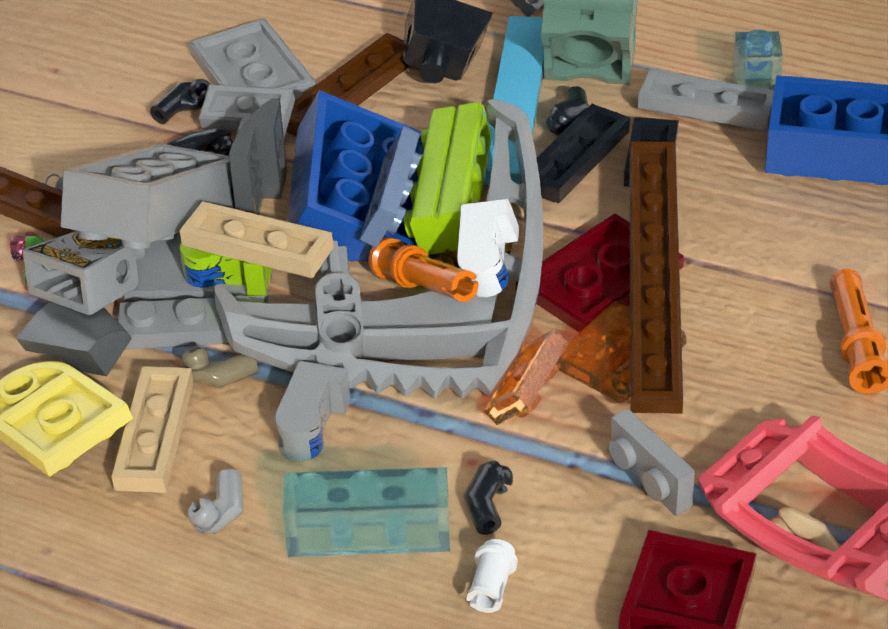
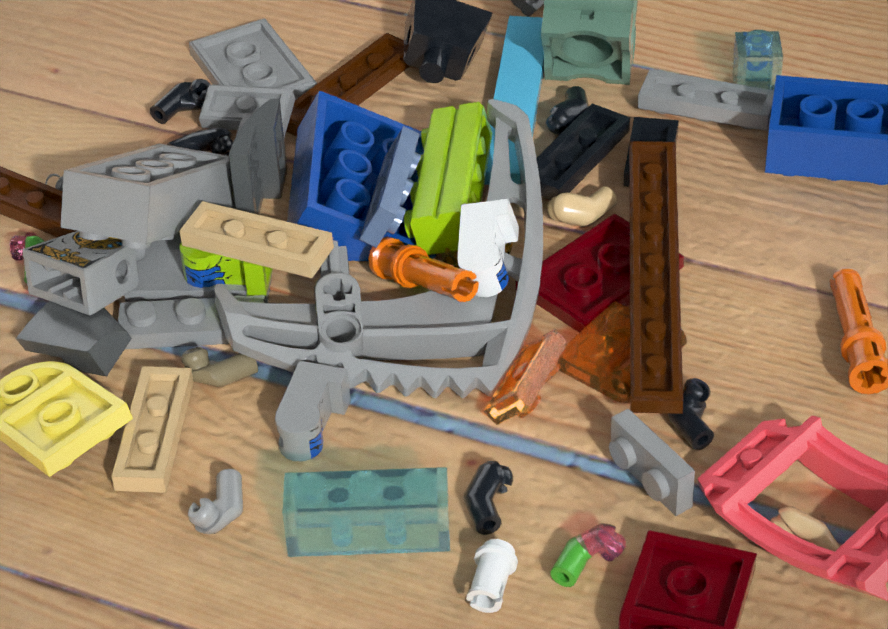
none -> tan arm [548,186,617,227]
none -> arm [550,523,626,587]
none -> black arm [668,378,714,450]

